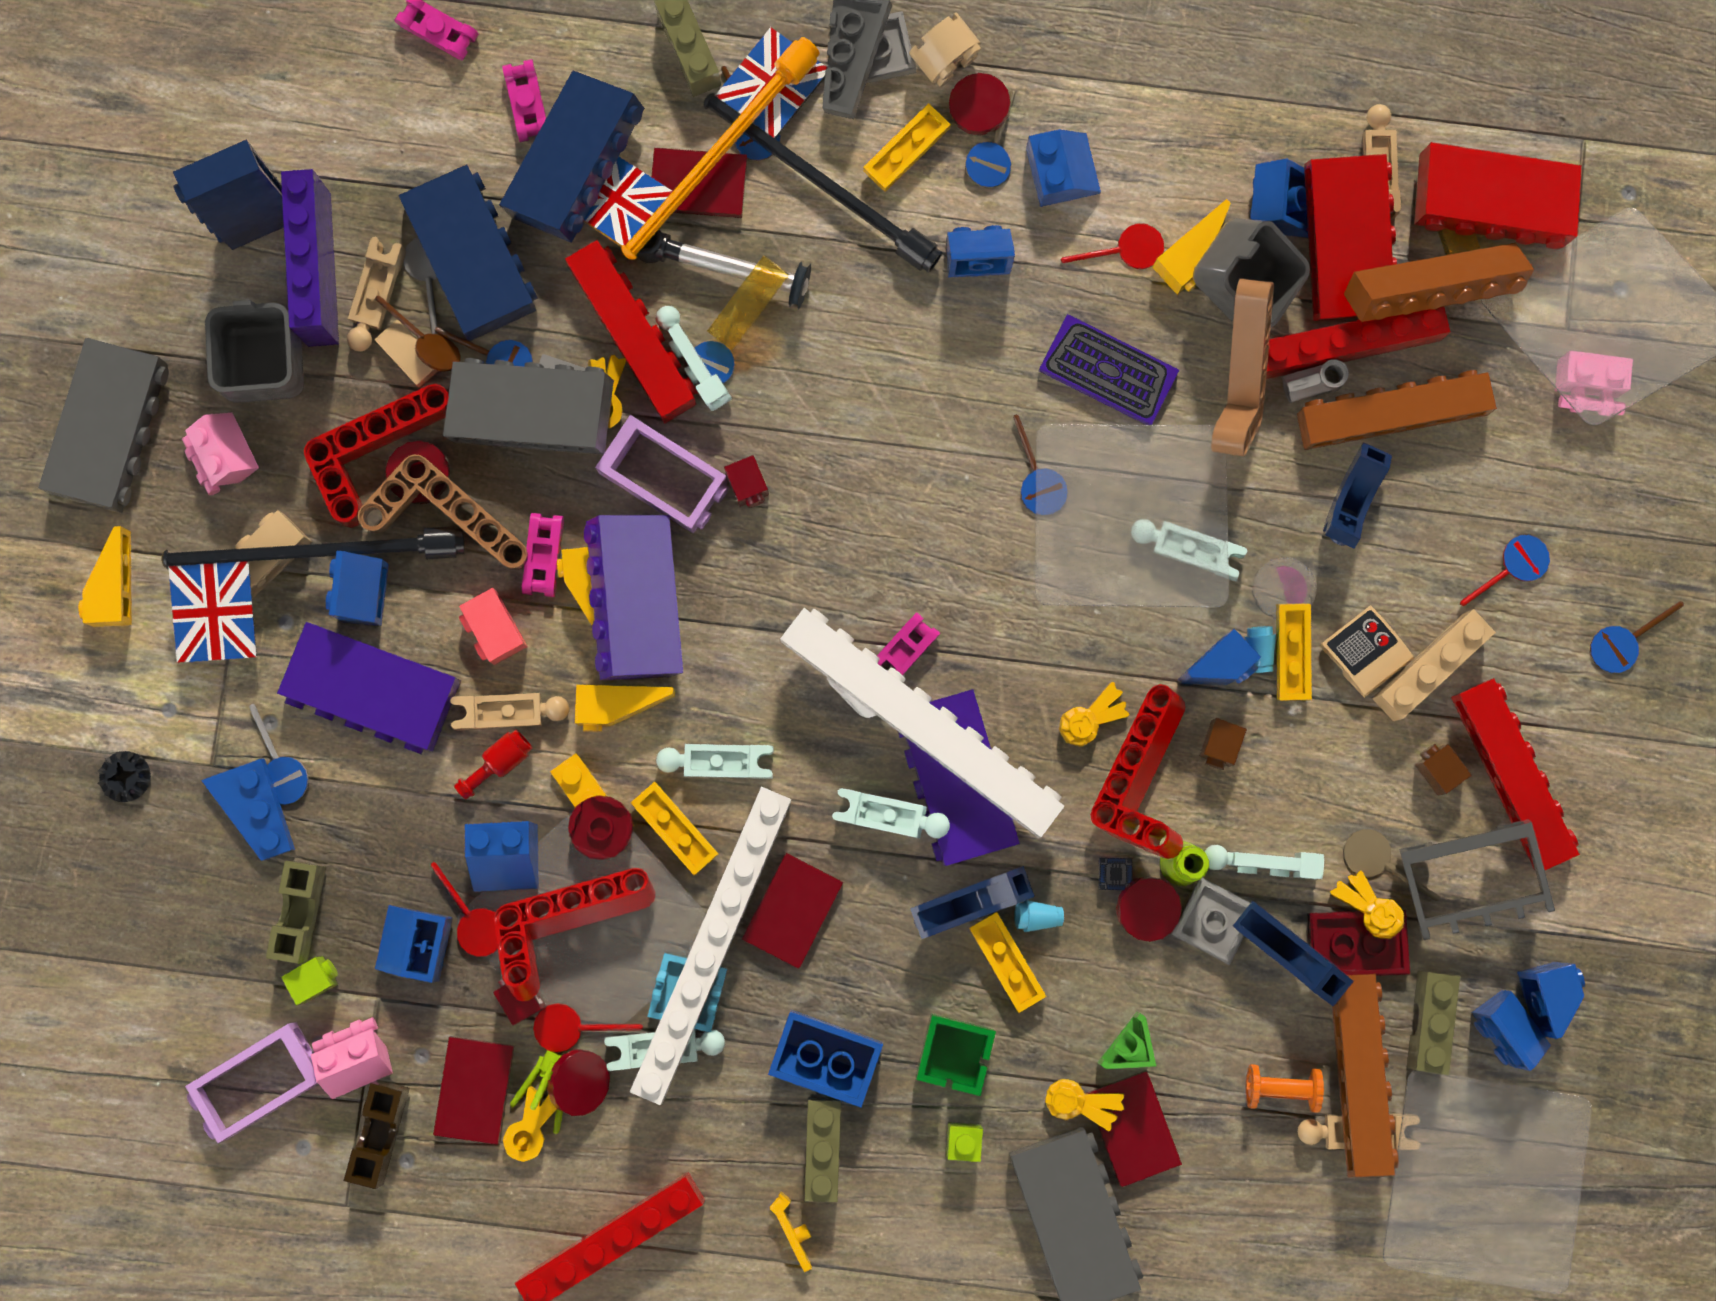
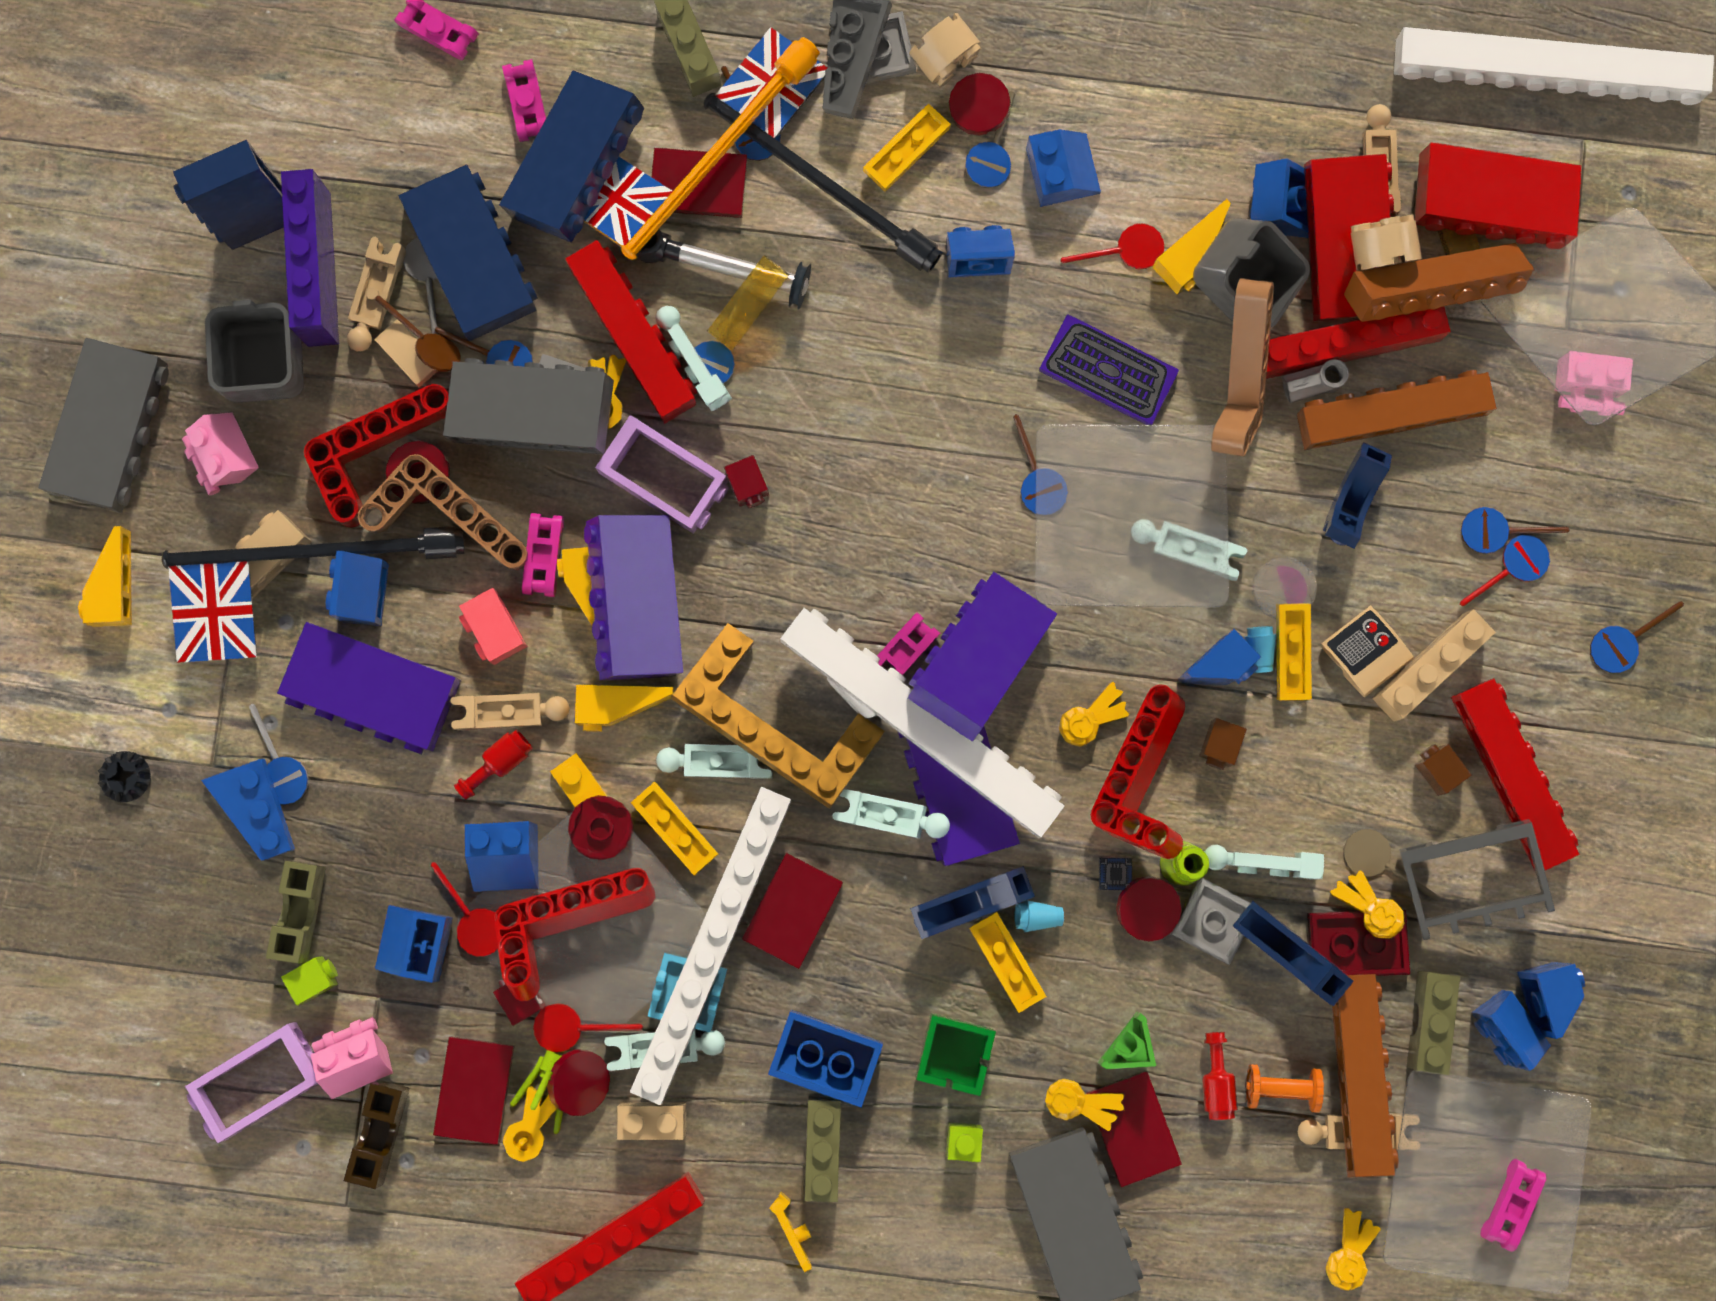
none -> tan brick [617,1102,686,1140]
none -> pearl gold plate [671,623,885,809]
none -> dark purple brick [907,572,1057,742]
none -> red piece [1202,1032,1238,1120]
none -> yellow piece [1325,1208,1381,1291]
none -> tan brick [1351,215,1422,271]
none -> white brick [1394,27,1714,105]
none -> blue piece [1461,507,1570,554]
none -> dark pink plate [1481,1159,1546,1252]

